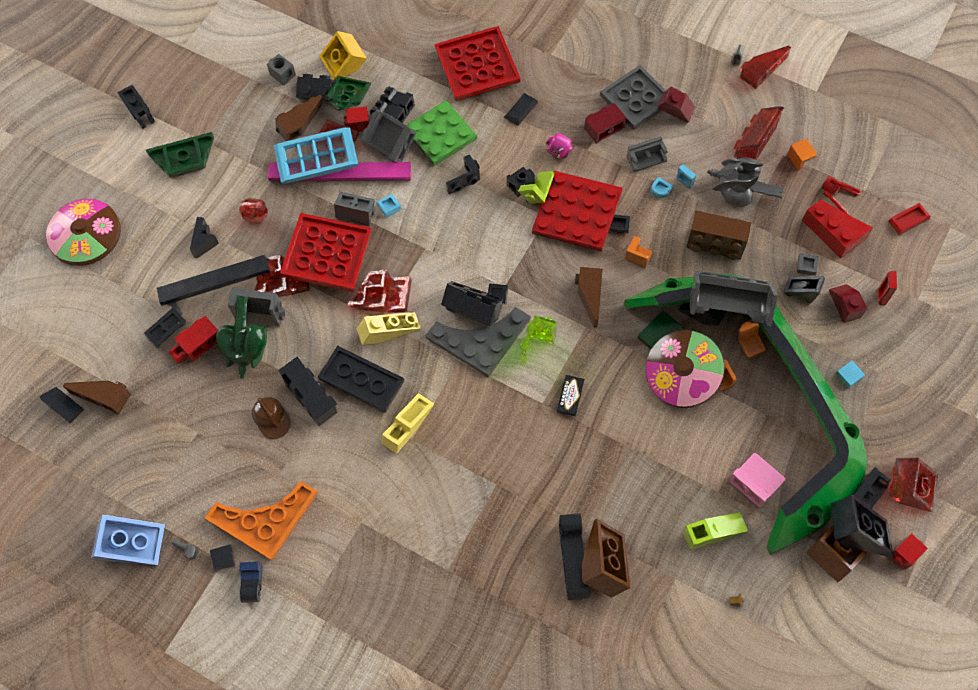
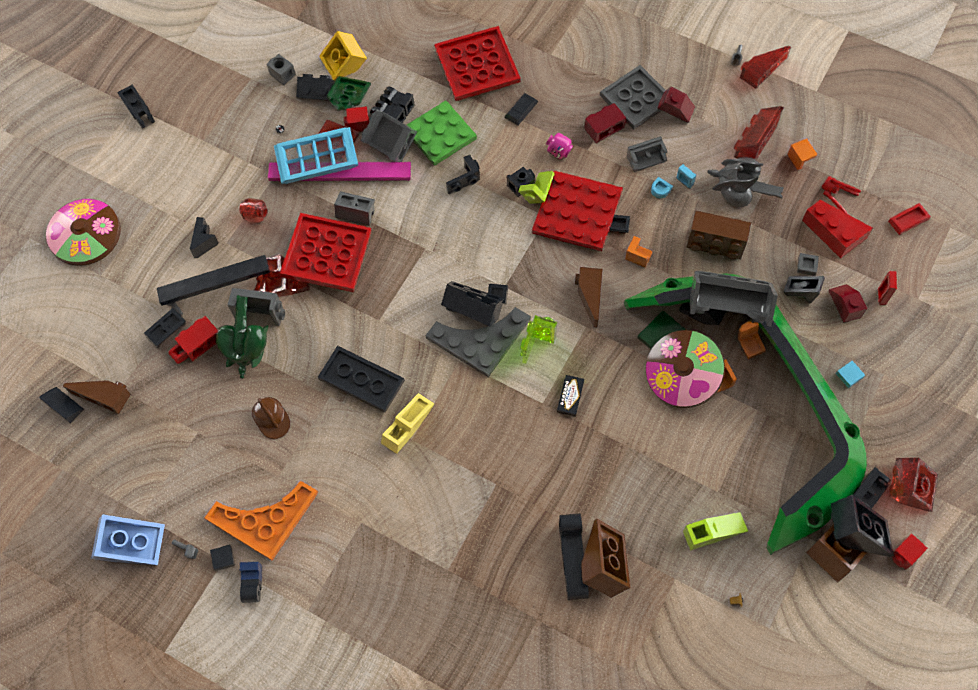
dark green wing [146,132,214,178] -> none
reddish brown slope [275,95,322,141] -> none
black wedge [278,356,338,426] -> none
clear red slope [348,270,412,313] -> none
light yellow slope [357,312,421,345] -> none
medium azure tile [377,194,402,218] -> none
bright pink bracket [728,453,785,508] -> none

